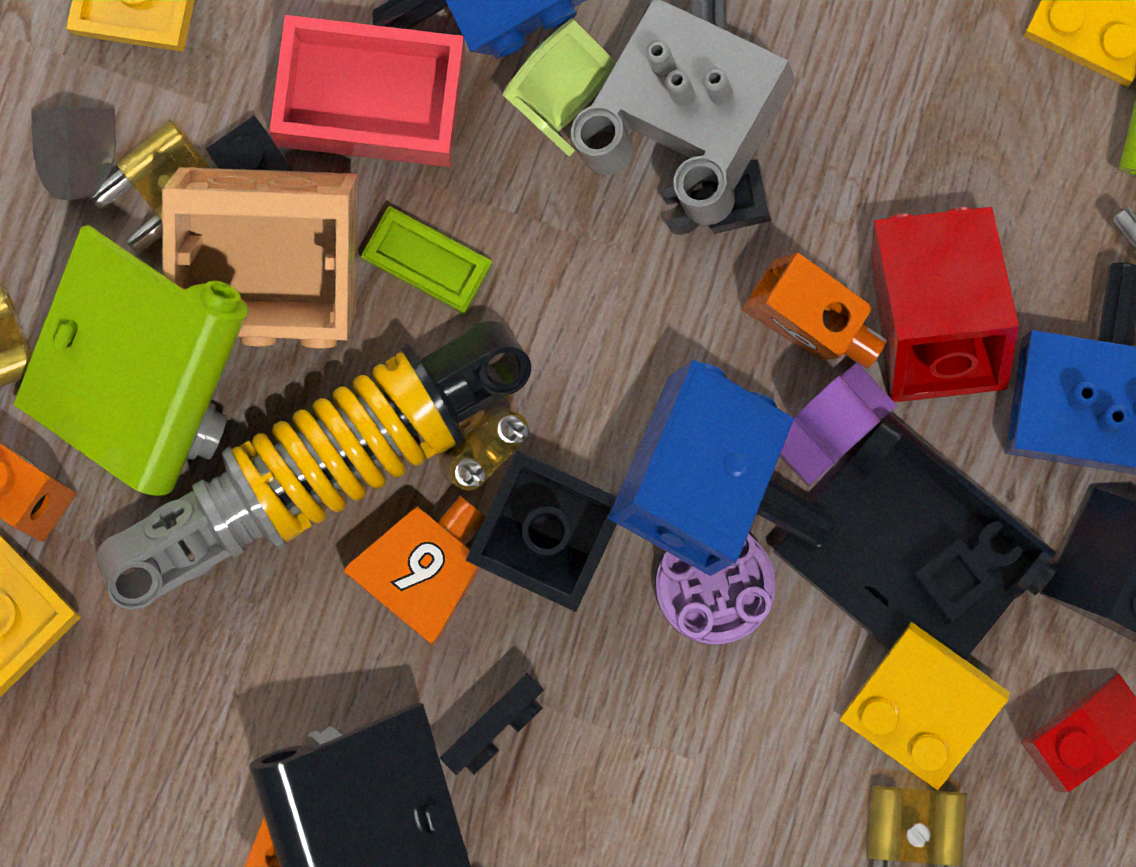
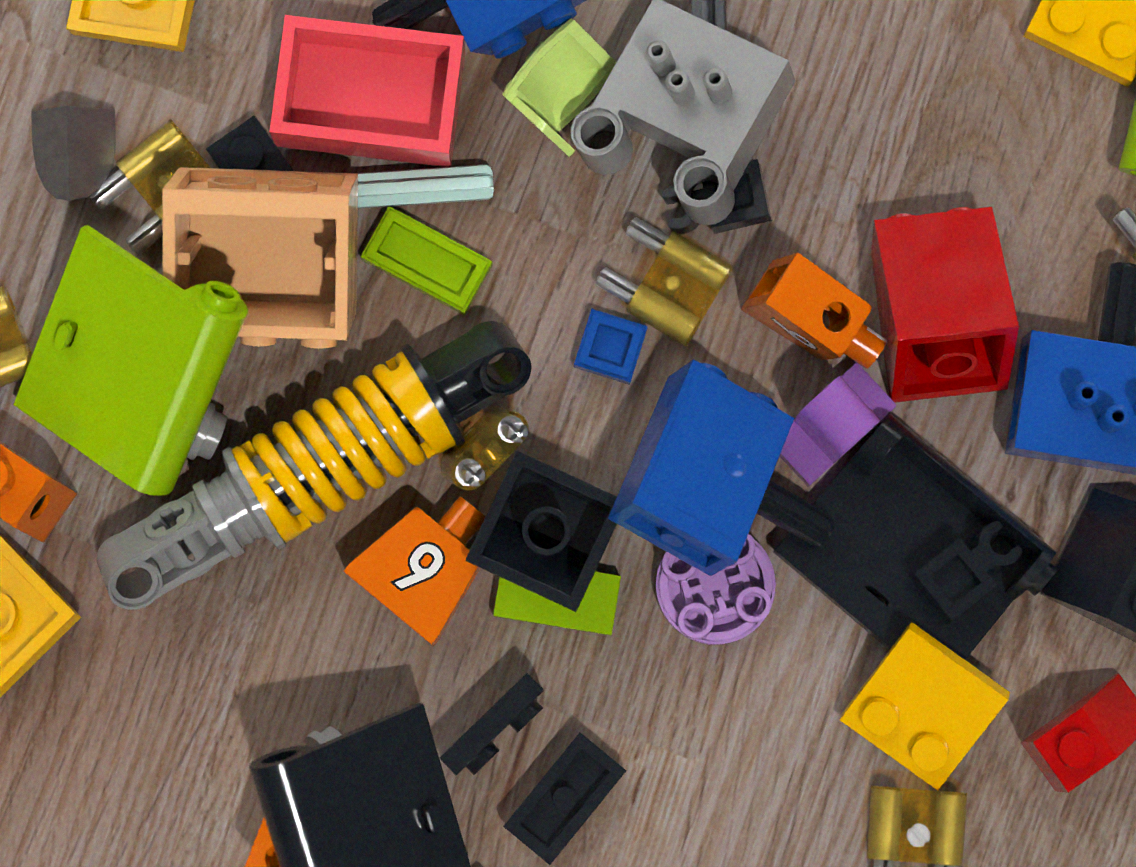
none -> light aqua axle [358,164,494,209]
none -> lime tile [493,572,621,636]
none -> black plate [503,732,627,865]
none -> blue tile [574,309,648,385]
none -> clear yellow piece [596,217,734,347]

